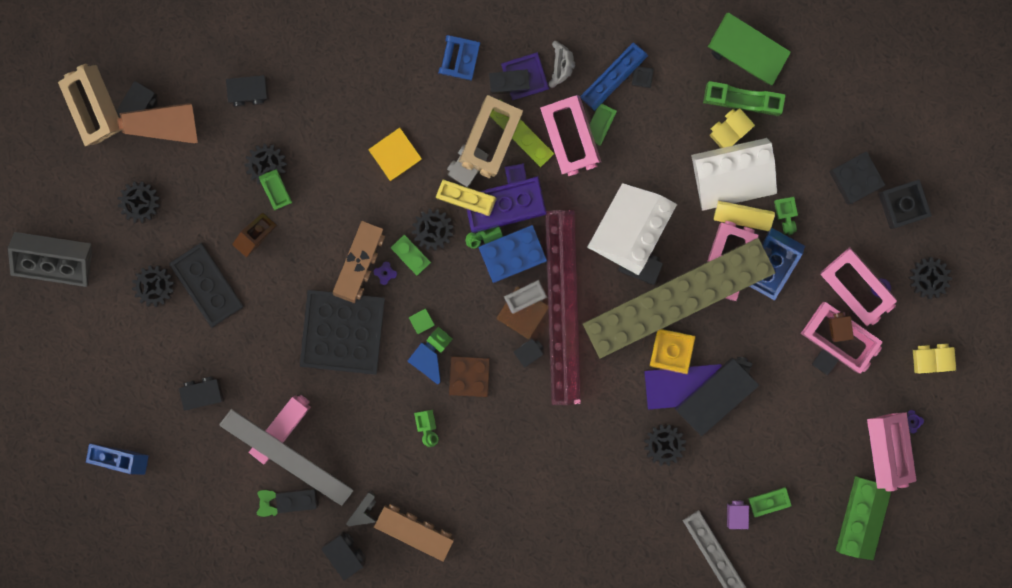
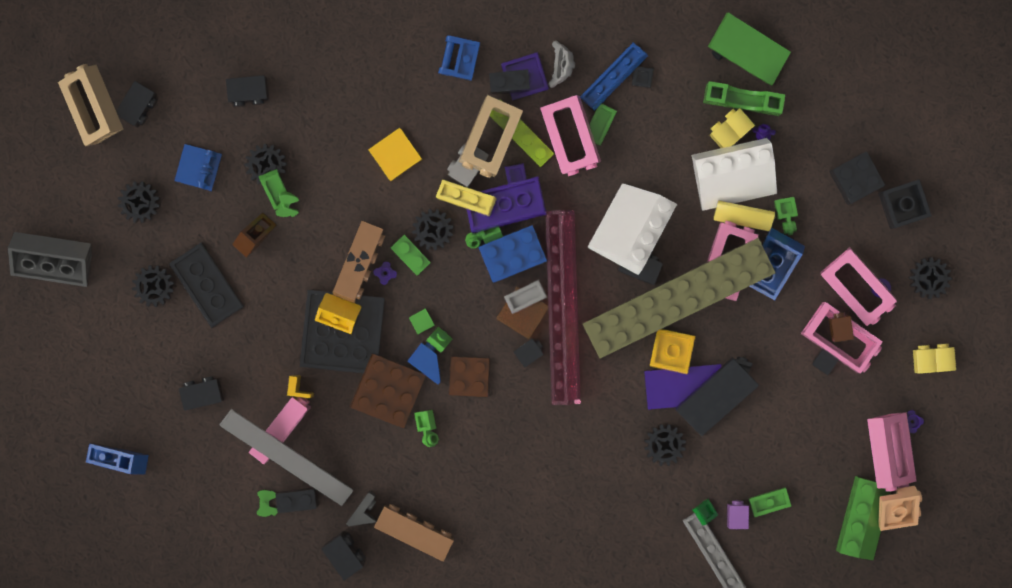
nougat slope [117,103,198,143] -> none
none -> blue hinge [175,144,222,191]
none -> bright green piece [275,192,299,217]
none -> yellow panel [287,375,314,398]
none -> yellow panel [315,293,361,334]
none -> reddish brown plate [350,353,426,428]
none -> green tile [692,499,718,526]
none -> dark purple plate [752,124,776,140]
none -> light nougat plate [878,486,922,531]

